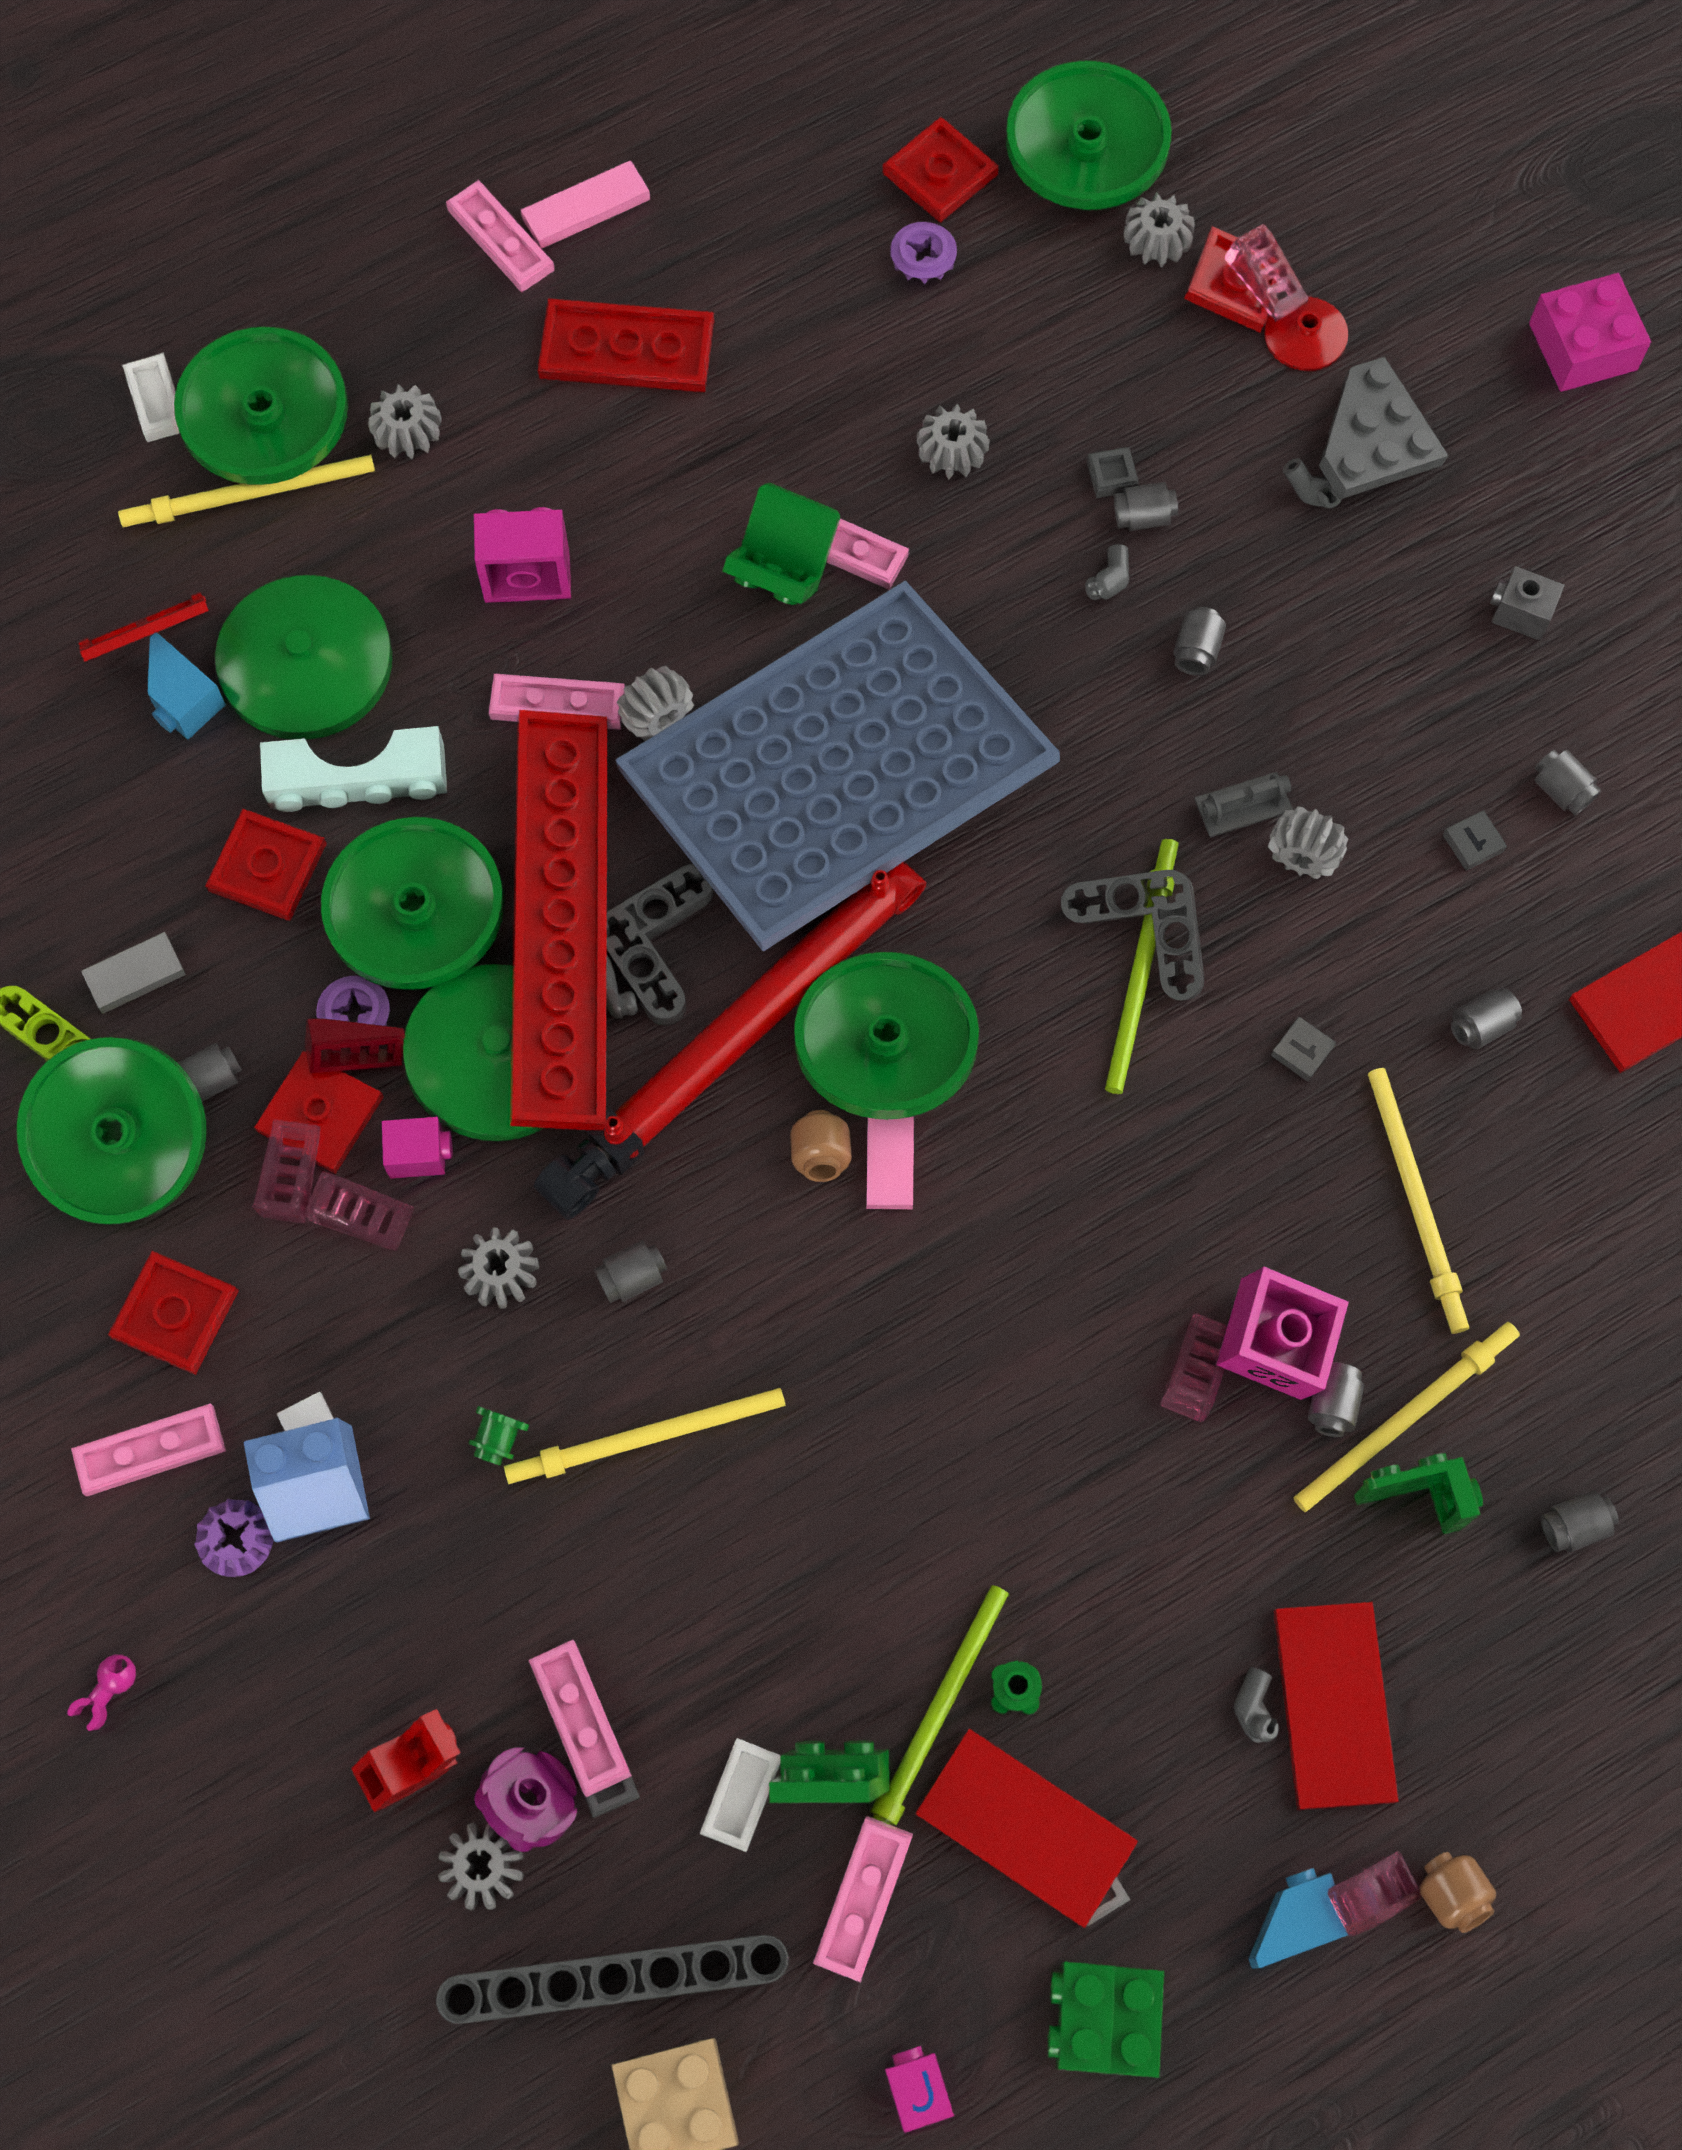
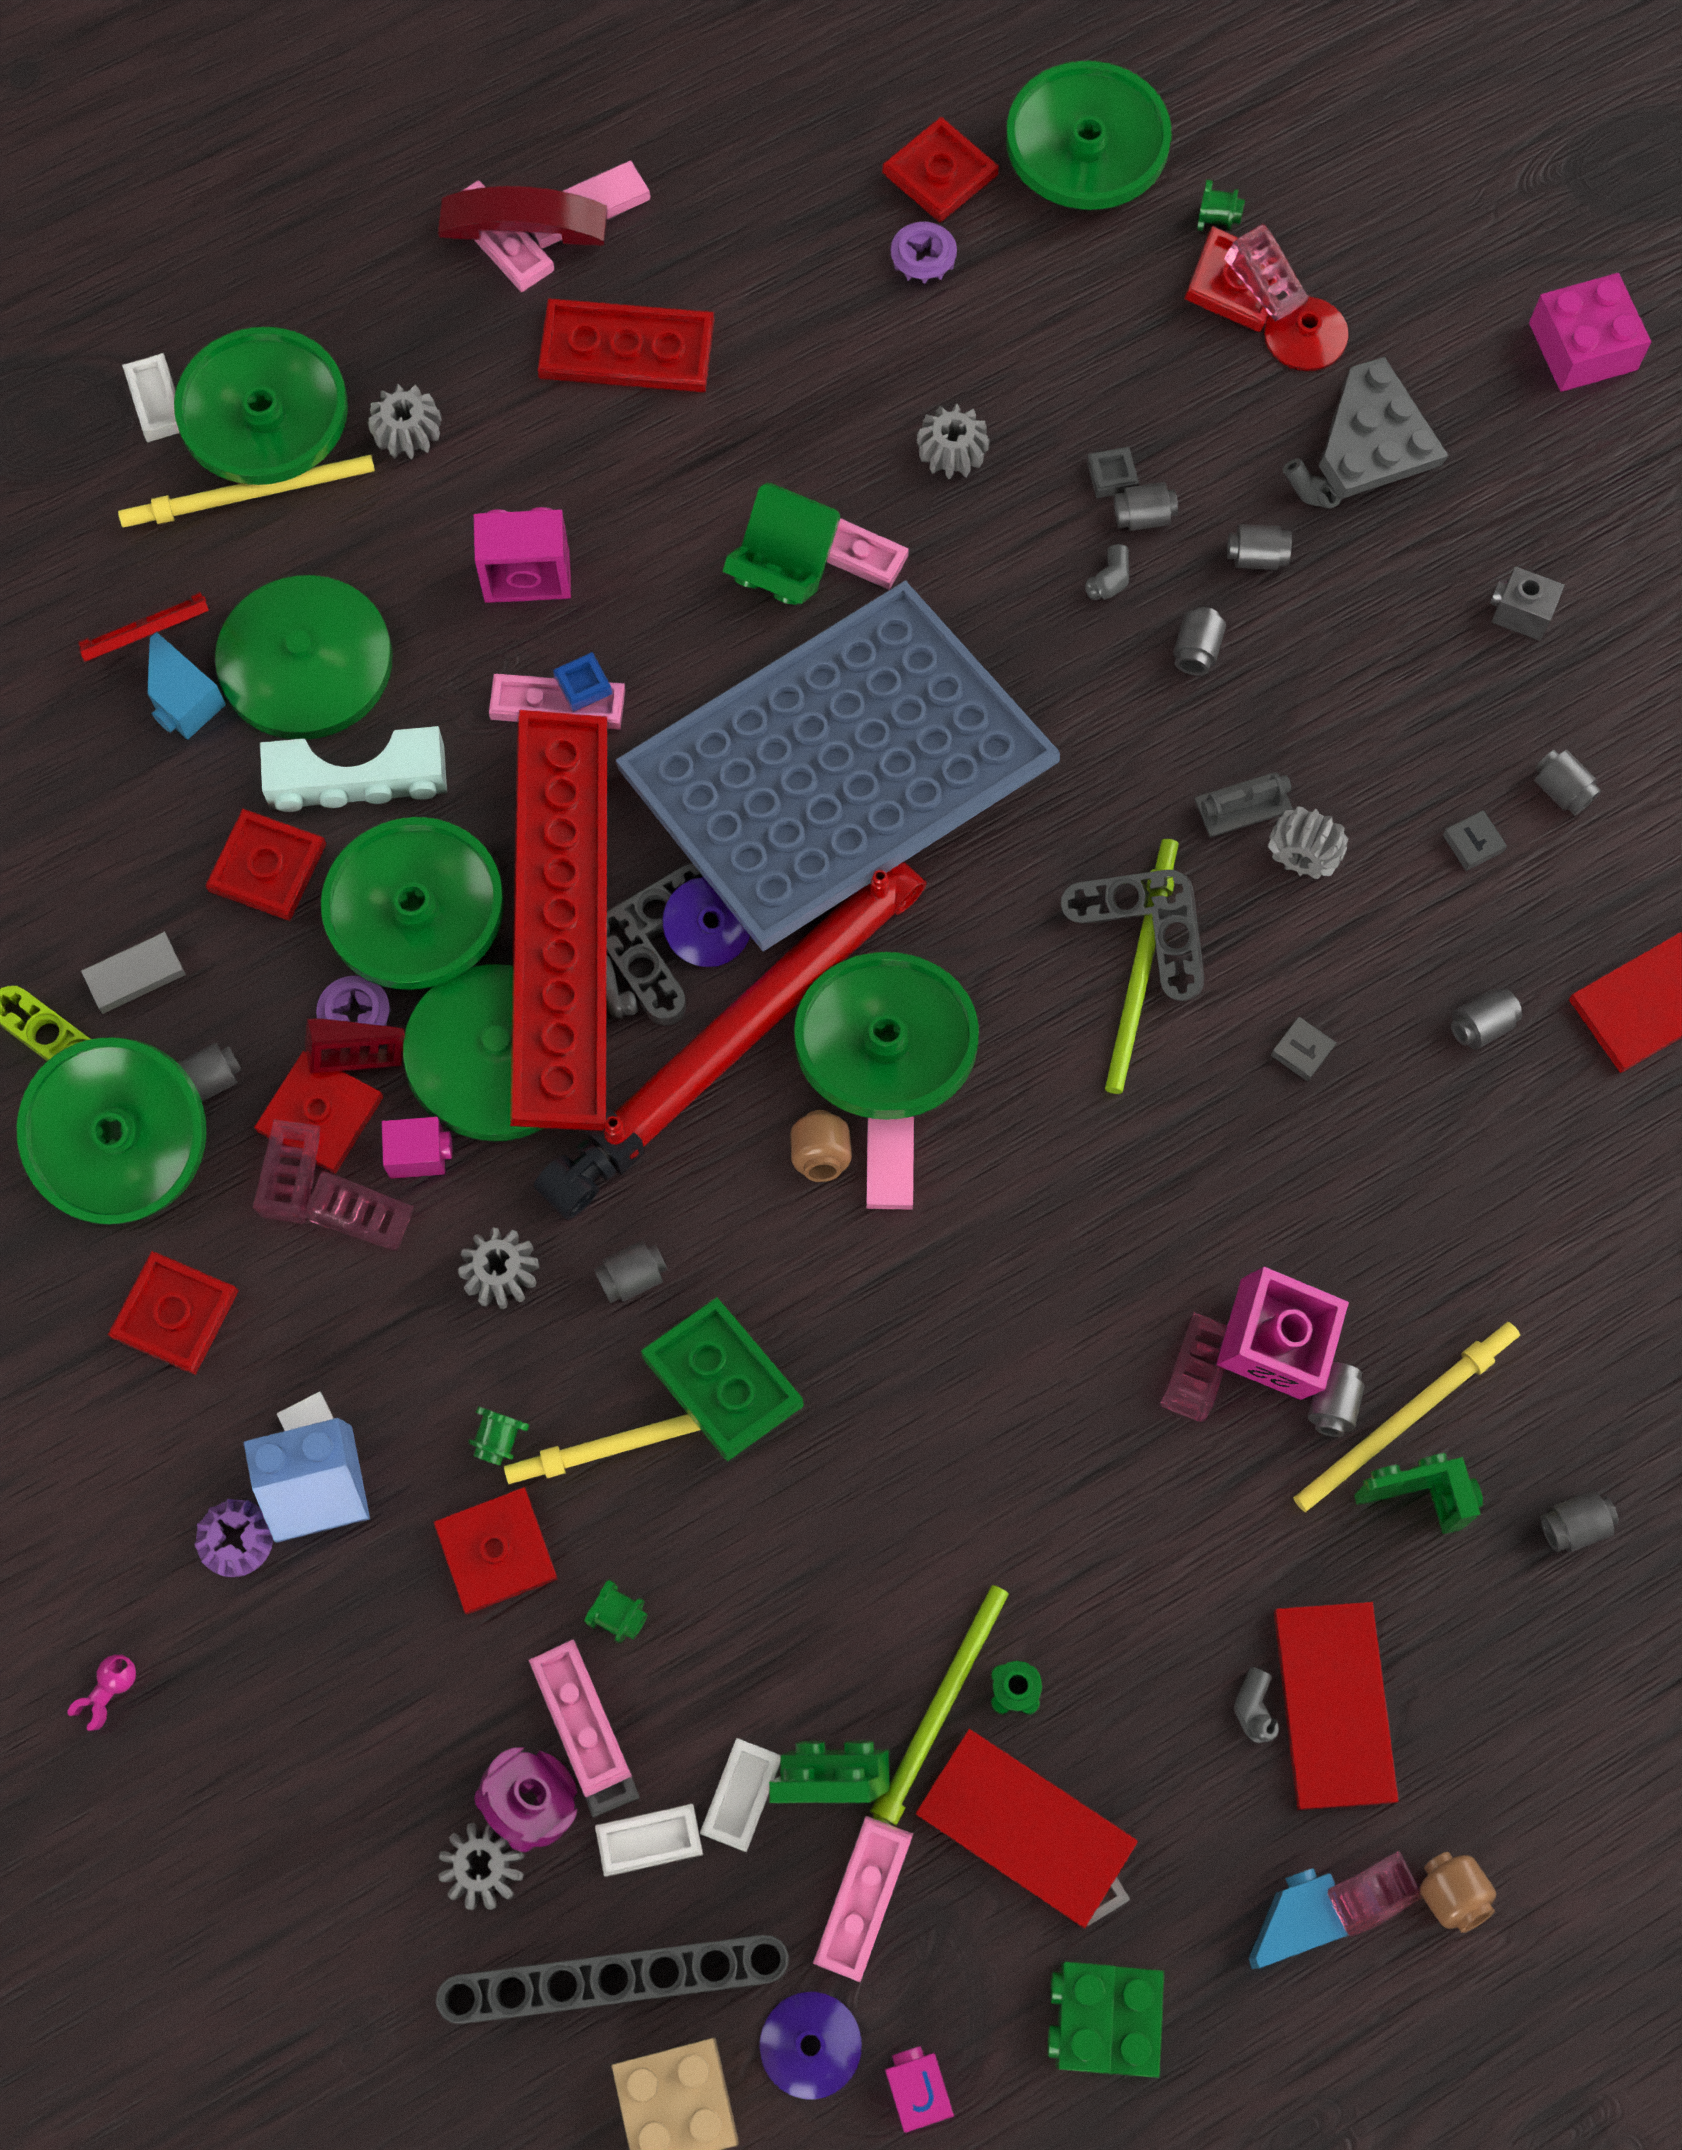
bright pink tile [71,1403,226,1497] -> none
red brick [351,1709,460,1812] -> none
light grey gear [617,666,694,741] -> none
light grey gear [1123,192,1195,268] -> none
light yellow bar [1368,1068,1470,1334] -> none
none -> red plate [434,1487,558,1615]
none -> dark red slope [438,186,607,246]
none -> blue tile [553,652,613,712]
none -> green brick [584,1580,648,1643]
none -> white tile [595,1804,703,1877]
none -> green plate [641,1297,804,1462]
none -> dark purple dish [662,877,750,967]
none -> dark purple dish [760,1992,862,2099]
none -> green brick [1197,180,1245,231]
none -> flat silver brick [1227,524,1292,570]

